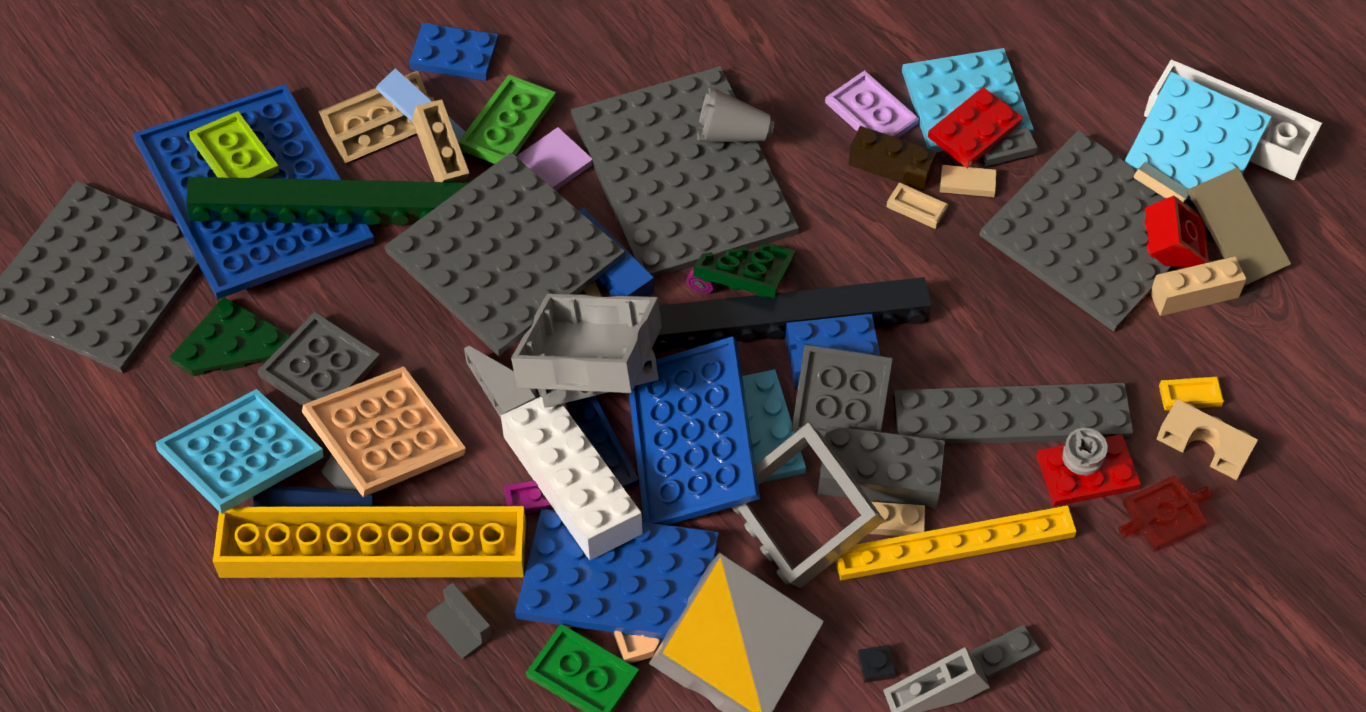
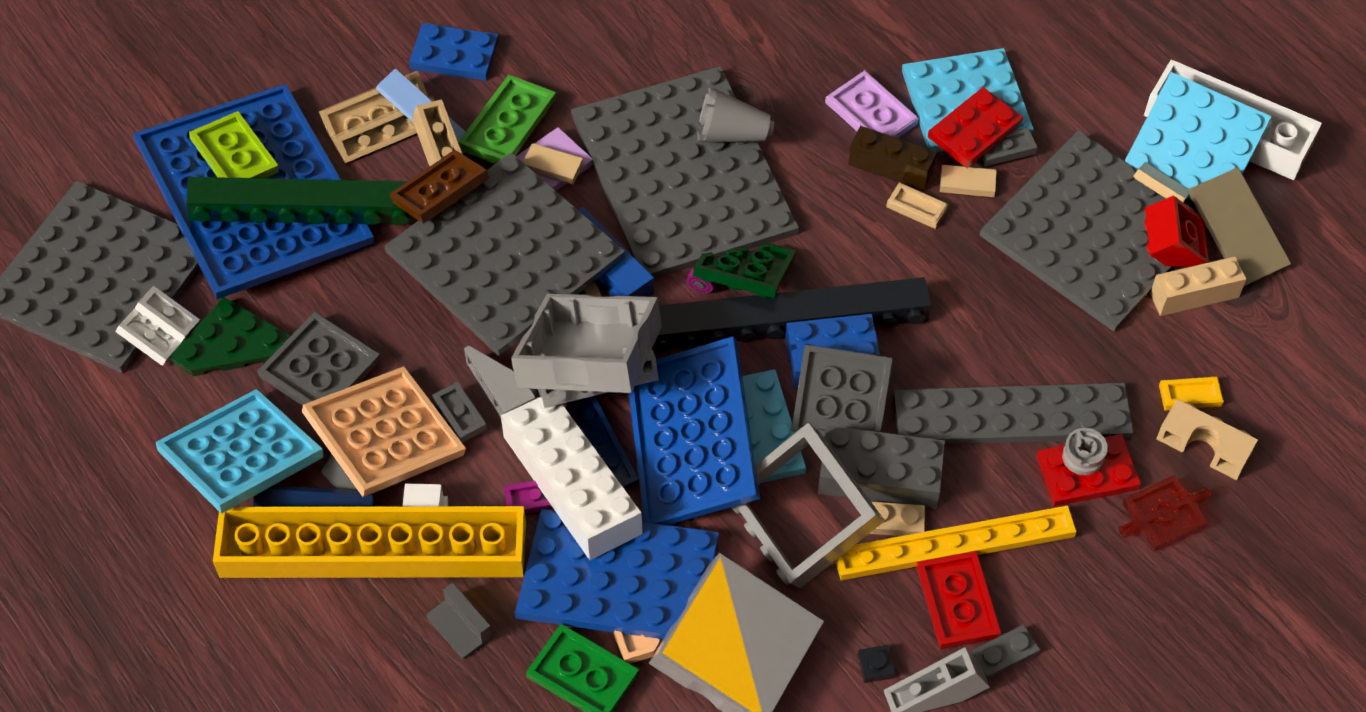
none -> white slope [115,286,200,366]
none -> reddish brown plate [389,150,489,224]
none -> white brick [403,484,448,507]
none -> dark grey plate [432,382,487,443]
none -> tan tile [523,143,583,184]
none -> red plate [916,551,1001,649]

